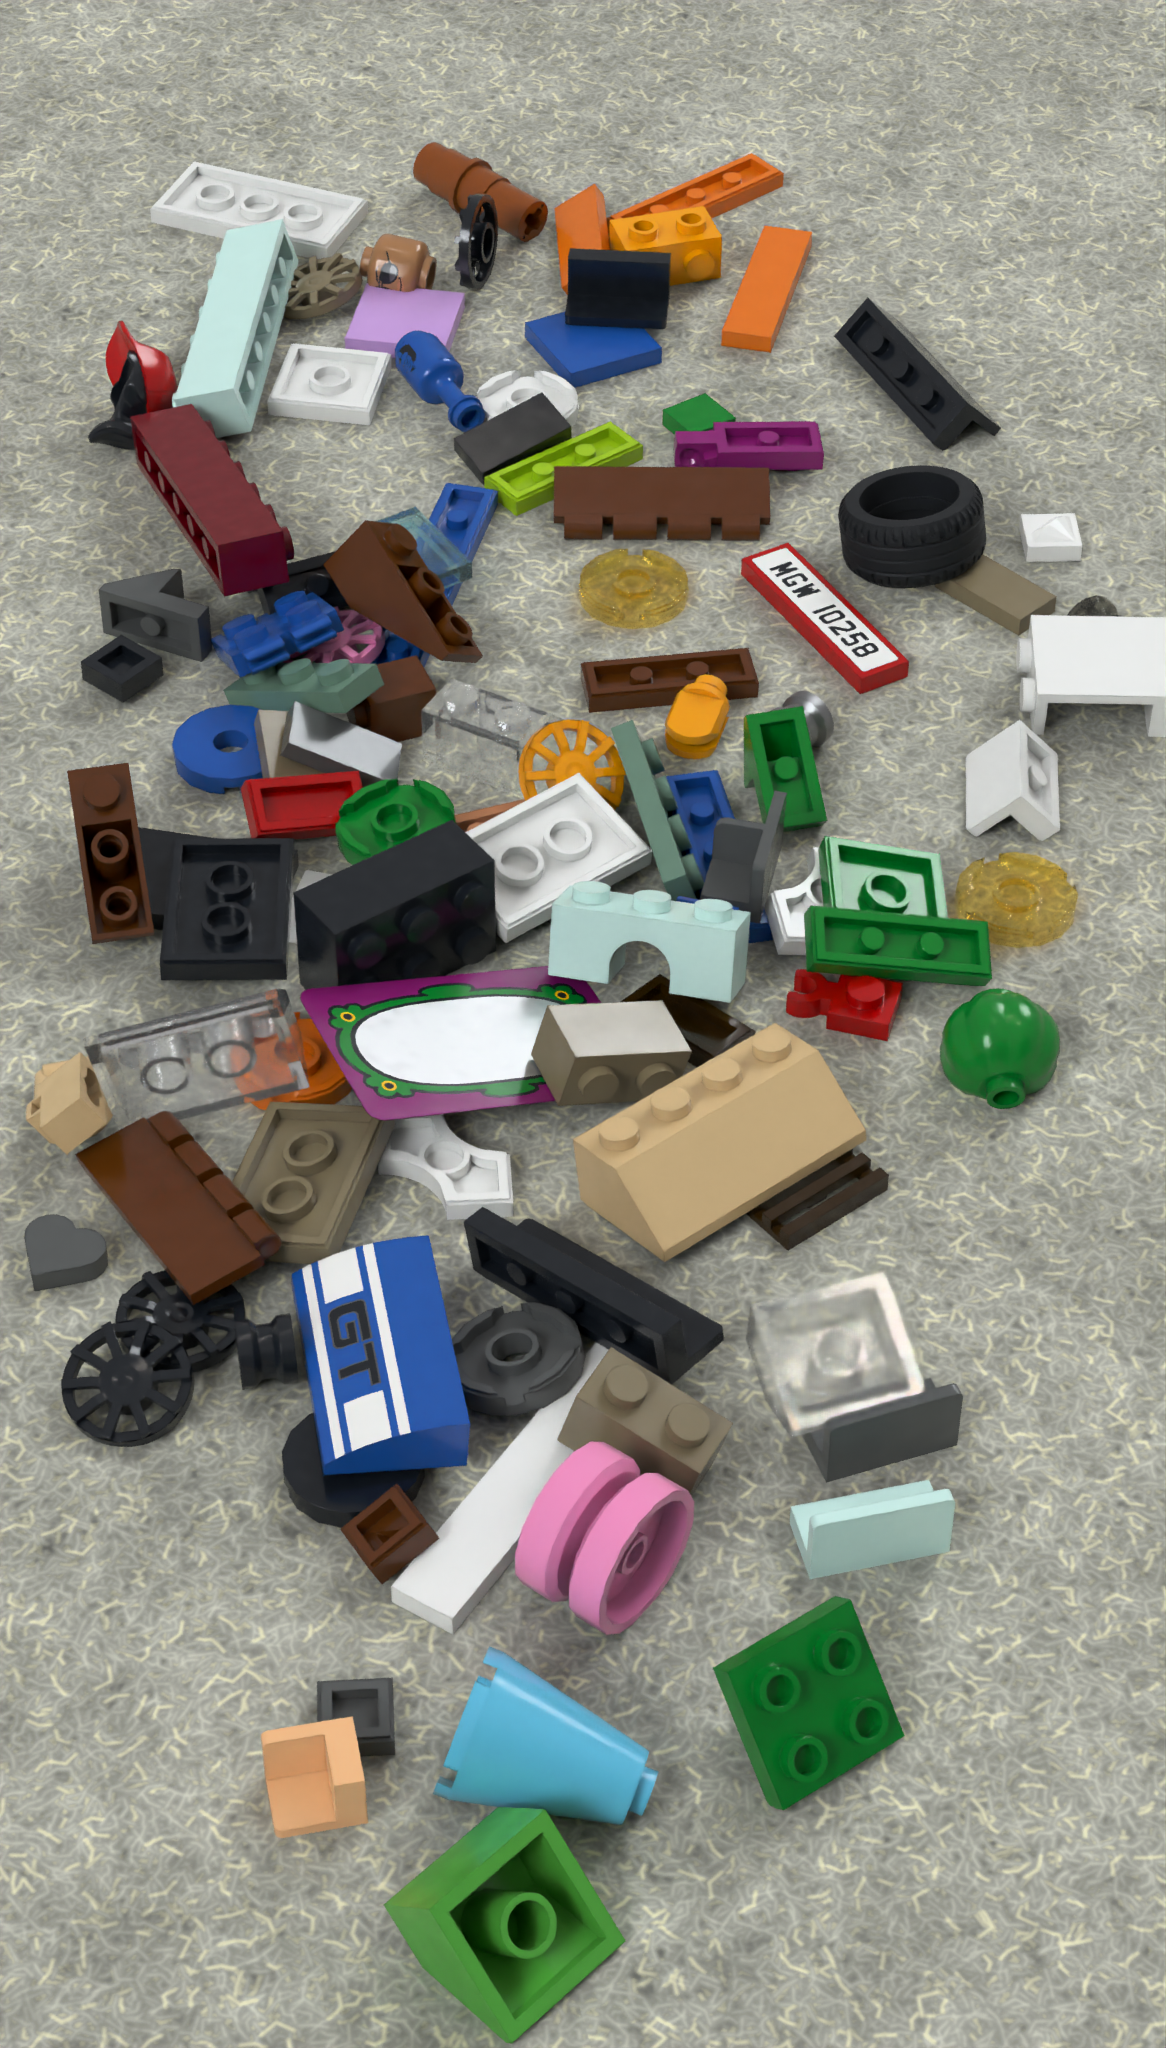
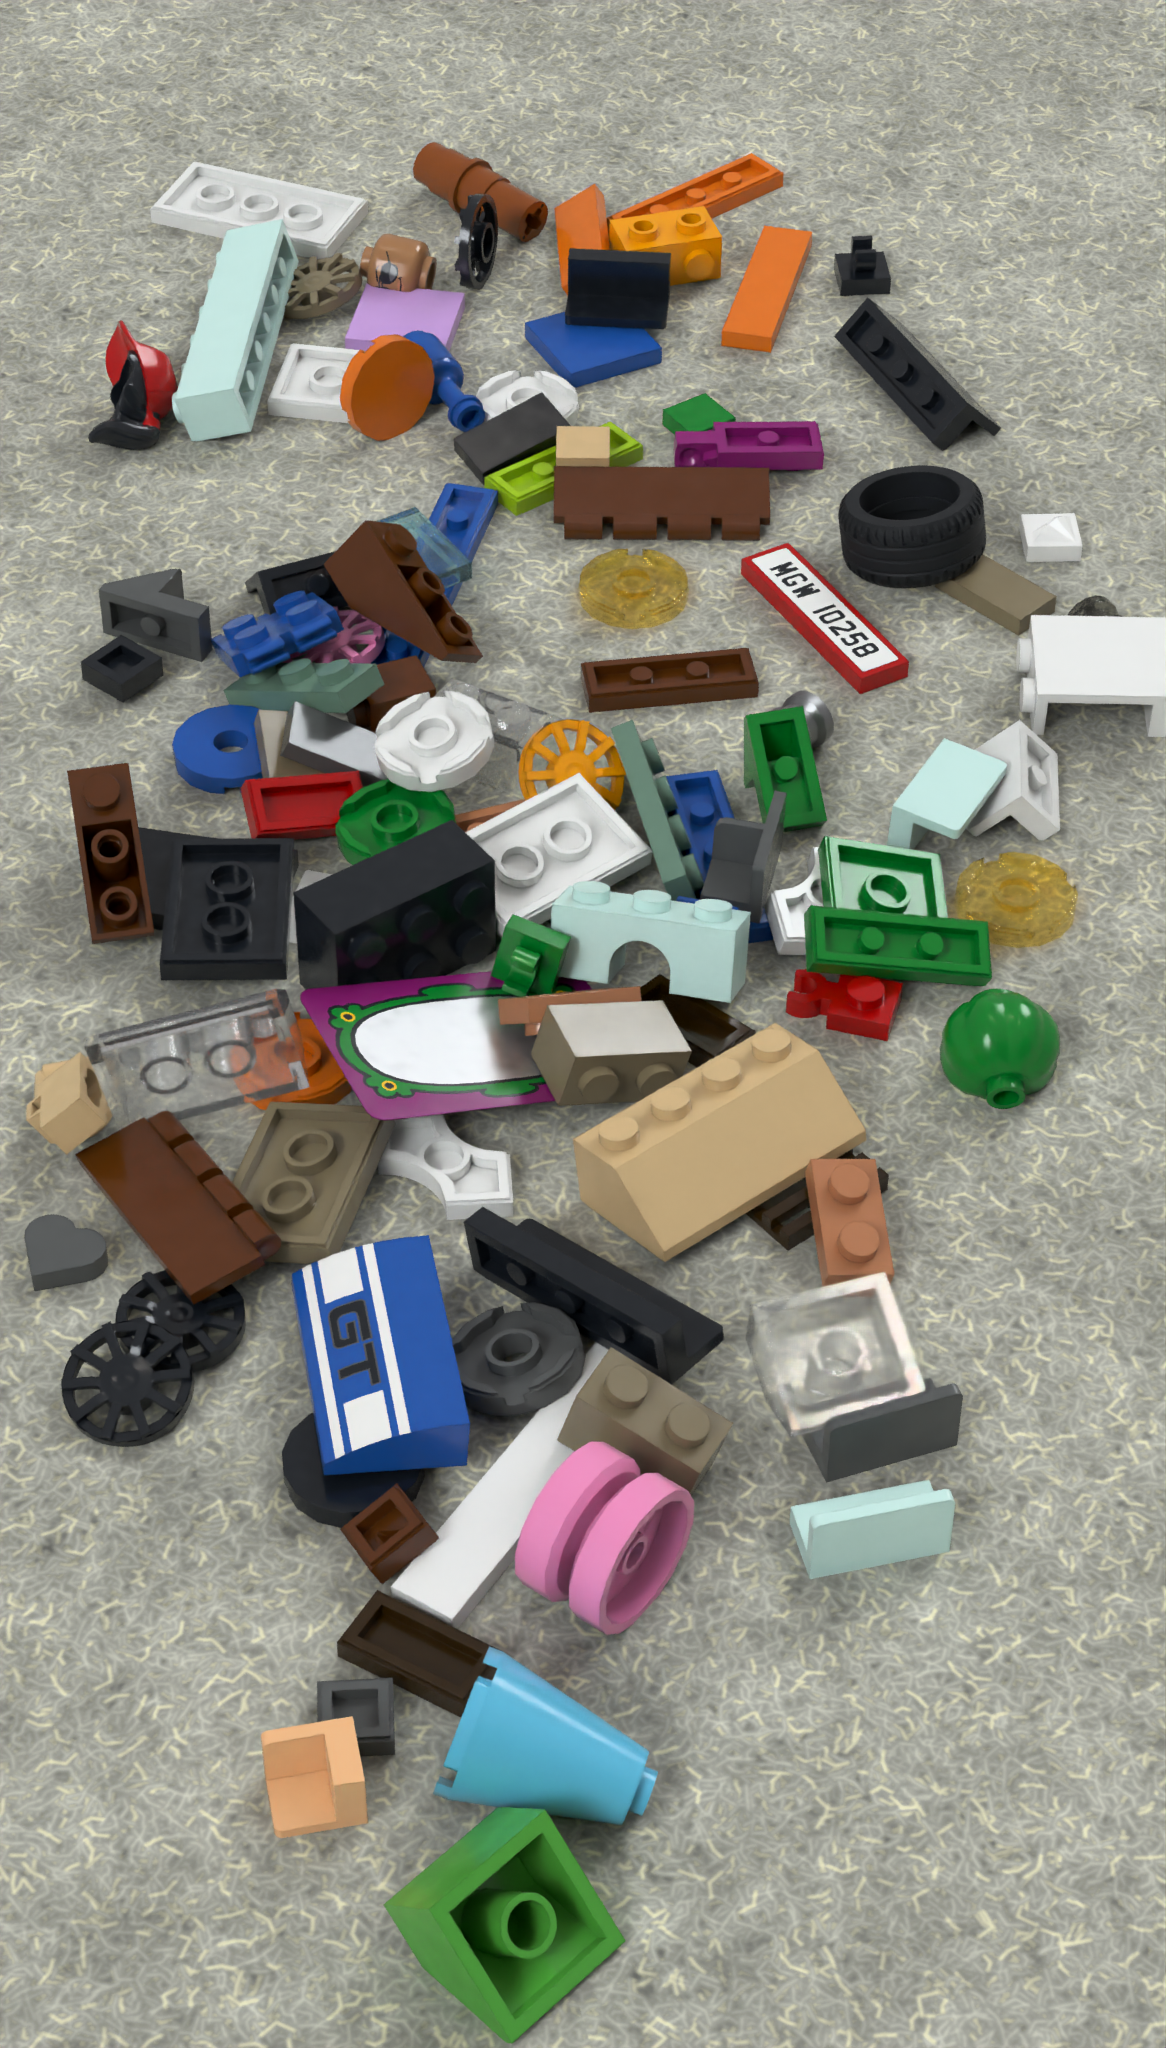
dark red brick [130,404,294,597] -> none
black wheel [234,1313,298,1390] -> none
light orange arm [665,674,730,759] -> none
green plate [713,1596,905,1810] -> none
none -> dark brown tile [337,1590,503,1717]
none -> orange tile [340,334,435,441]
none -> white tile [374,691,495,792]
none -> green tile [491,914,571,997]
none -> nougat plate [498,986,641,1036]
none -> tan tile [556,426,610,467]
none -> nougat plate [805,1159,895,1289]
none -> black tile [834,235,891,296]
none -> light aqua panel [887,738,1007,849]

